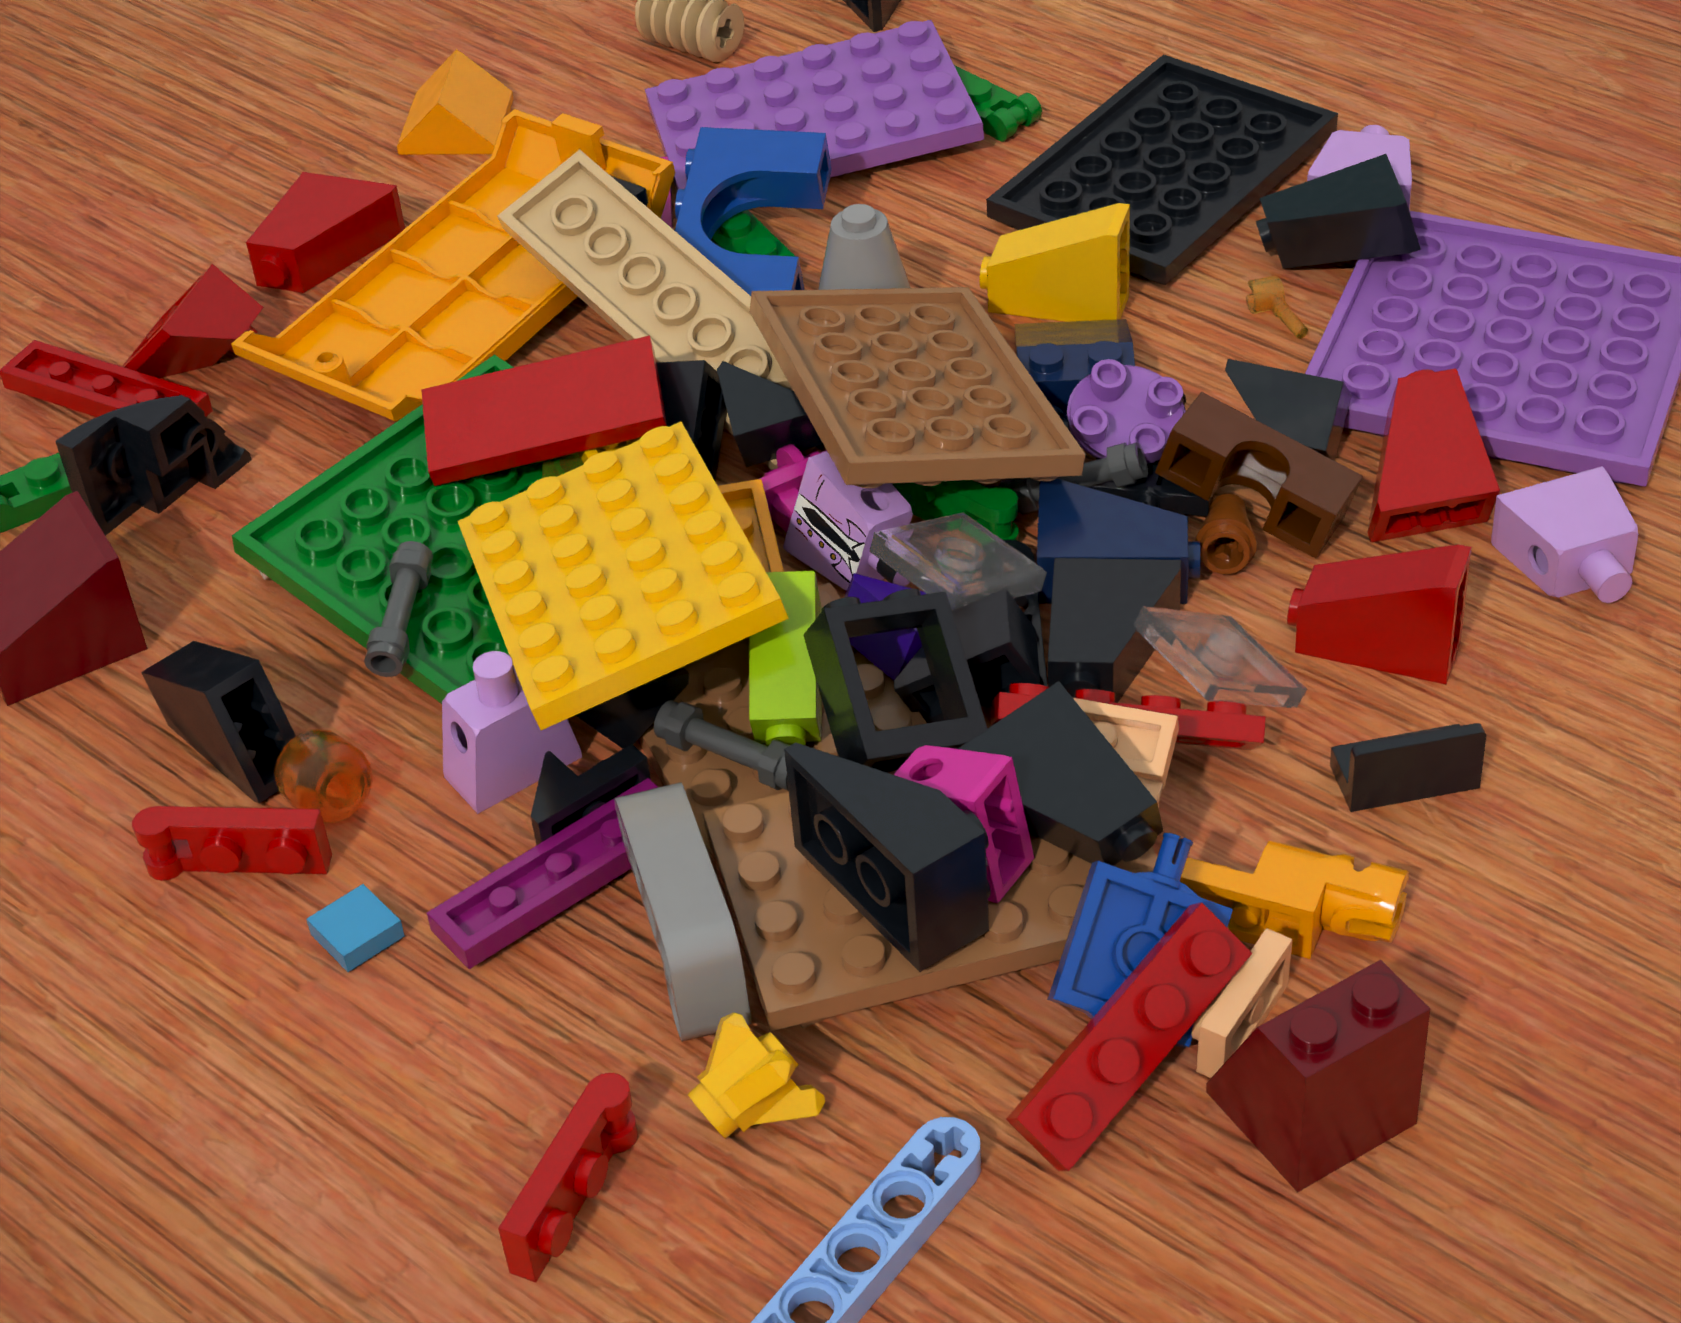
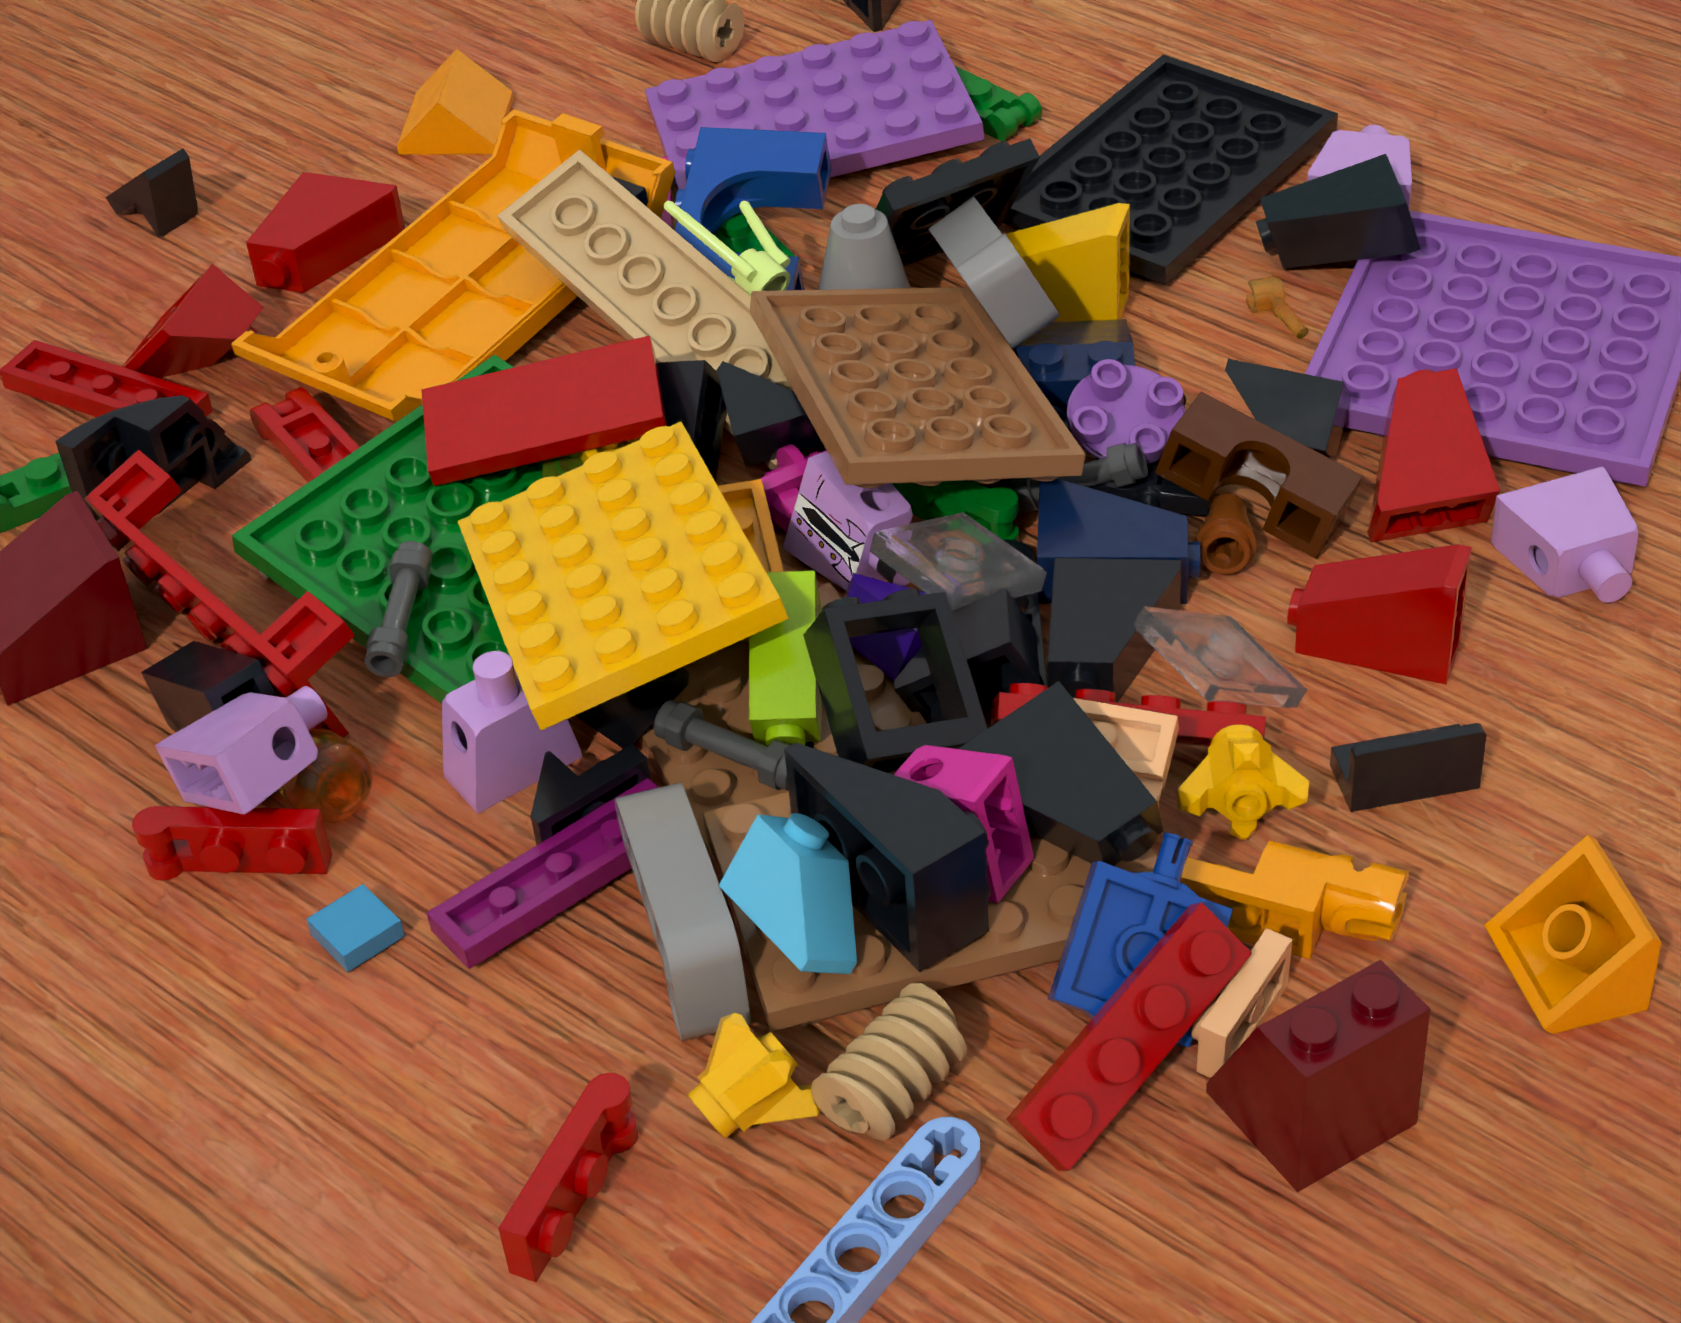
none -> red bracket [84,450,355,741]
none -> black slope [105,148,198,236]
none -> lavender torso [155,686,327,815]
none -> red plate [250,387,360,482]
none -> yellowish green plant [664,201,791,296]
none -> medium azure slope [718,813,857,974]
none -> tan piece [811,983,967,1141]
none -> black plate [876,138,1040,267]
none -> light grey beam [929,196,1060,349]
none -> yellow rock [1177,725,1309,840]
none -> light orange slope [1484,835,1662,1034]

